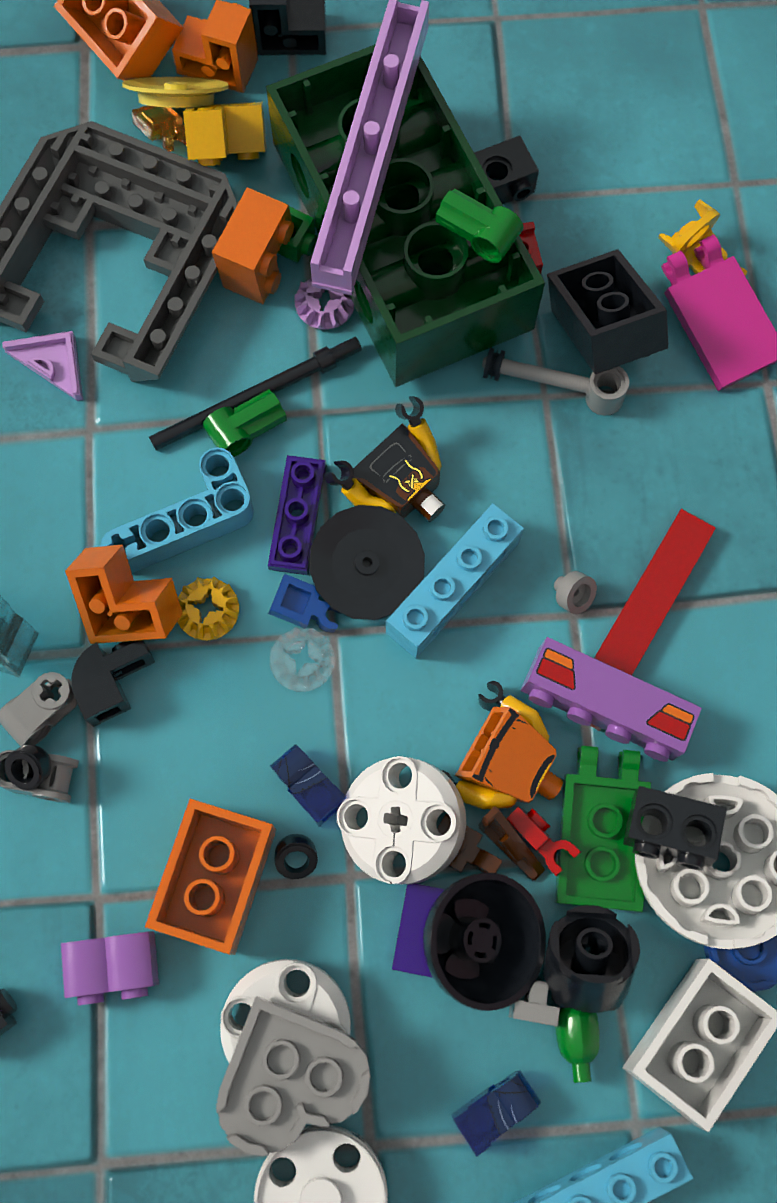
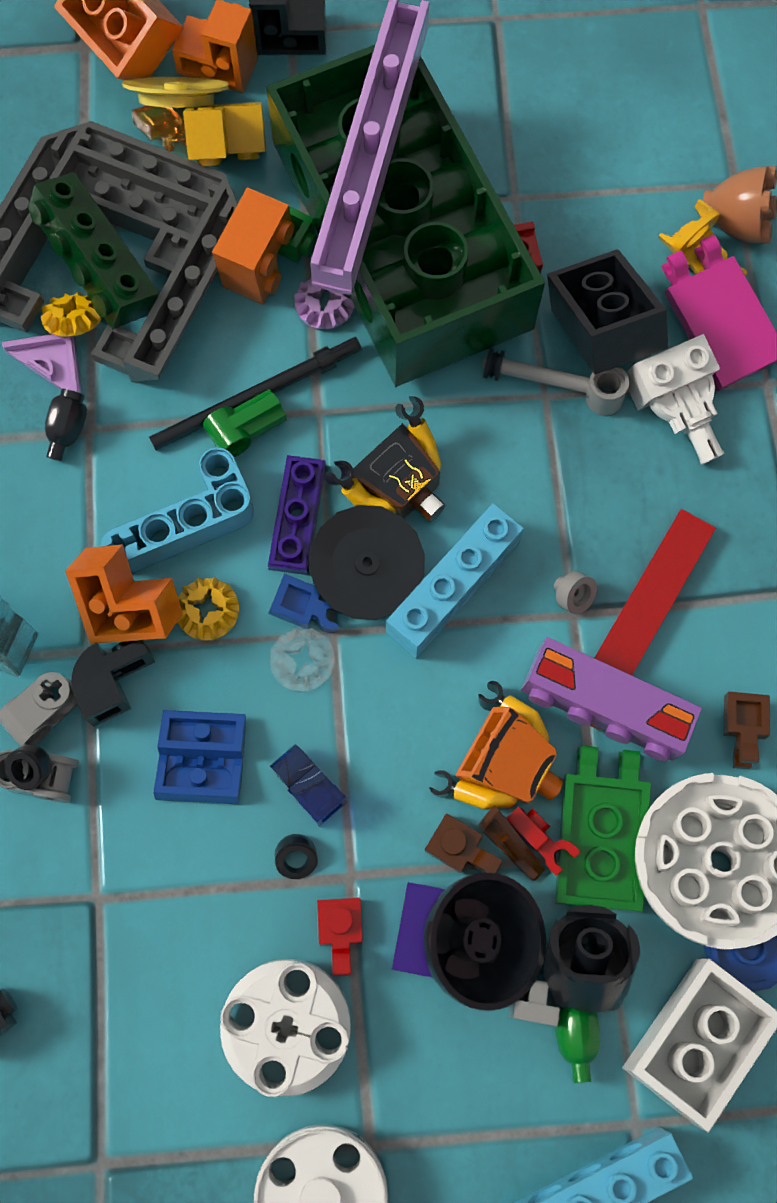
medium lavender brick [61,931,159,1006] -> none
orange brick [145,798,276,955] -> none
light grey plate [216,996,370,1156] -> none
white piece [337,756,466,884] -> none
green piece [436,189,524,263] -> none
leg [451,1070,541,1157] -> none
black brick [474,136,539,205] -> none
black brick [623,786,727,870] -> none
none -> dark green brick [28,172,159,330]
none -> yellow gear [40,291,103,337]
none -> black plant [44,388,87,462]
none -> blue slope [153,710,246,804]
none -> red plate [317,898,363,977]
none -> white brick [626,334,725,465]
none -> nougat piece [703,166,777,244]
none -> reddish brown plate [724,691,770,769]

